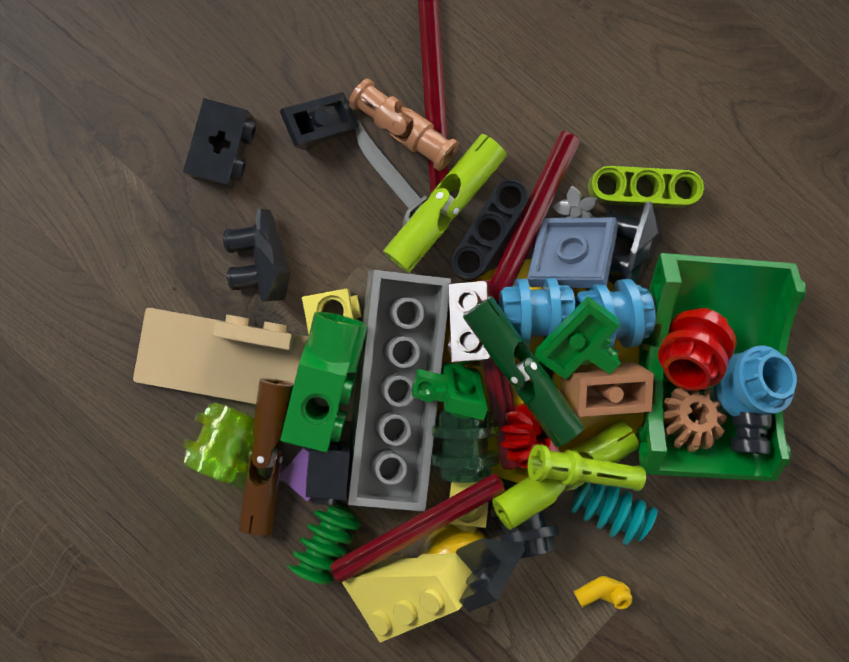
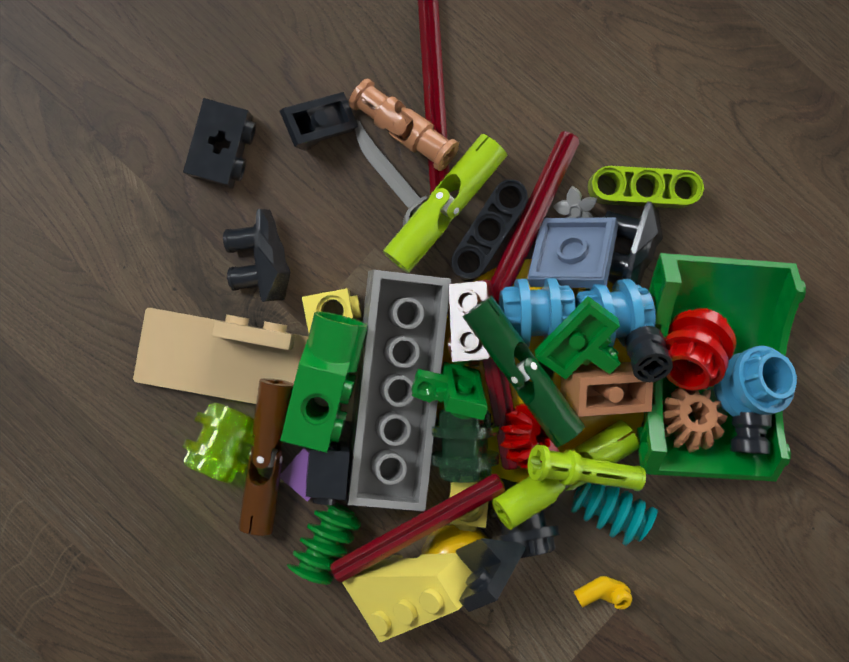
none -> black wheel [625,326,673,382]

